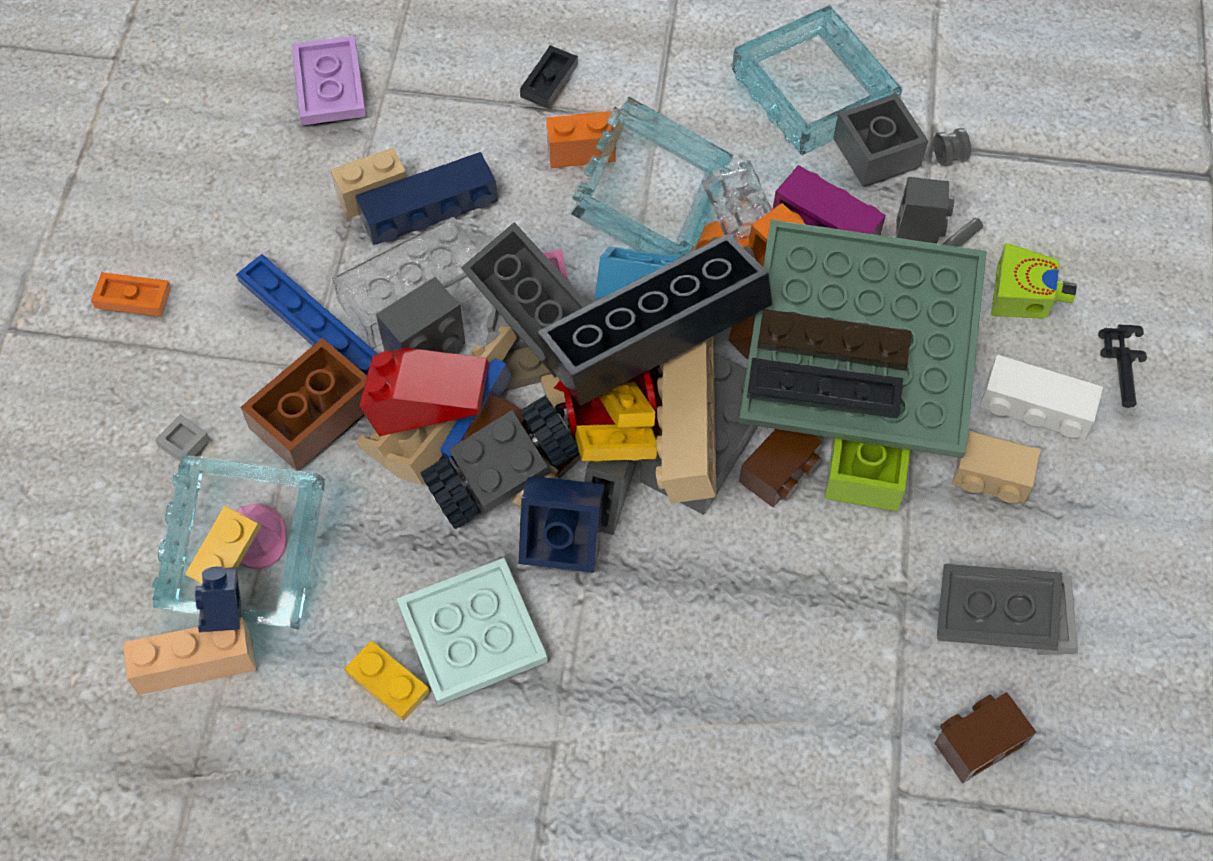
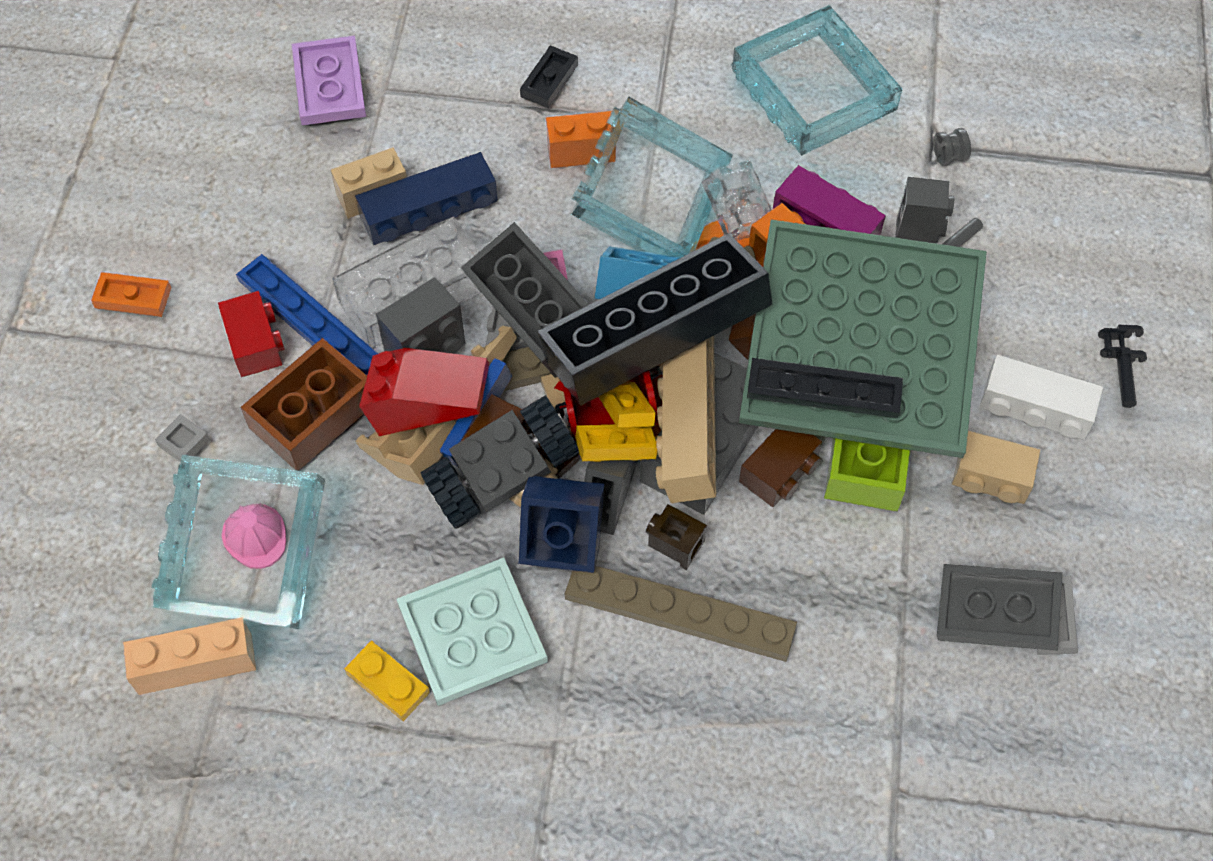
yellow plate [185,505,262,583] -> none
dark blue brick [195,566,242,633] -> none
dark brown plate [757,309,911,370] -> none
dark grey brick [833,93,928,186] -> none
reddish brown brick [934,692,1036,784] -> none
lime torso [991,243,1077,319] -> none
none -> red brick [218,291,285,378]
none -> dark tan plate [564,566,797,662]
none -> dark brown brick [646,504,707,570]

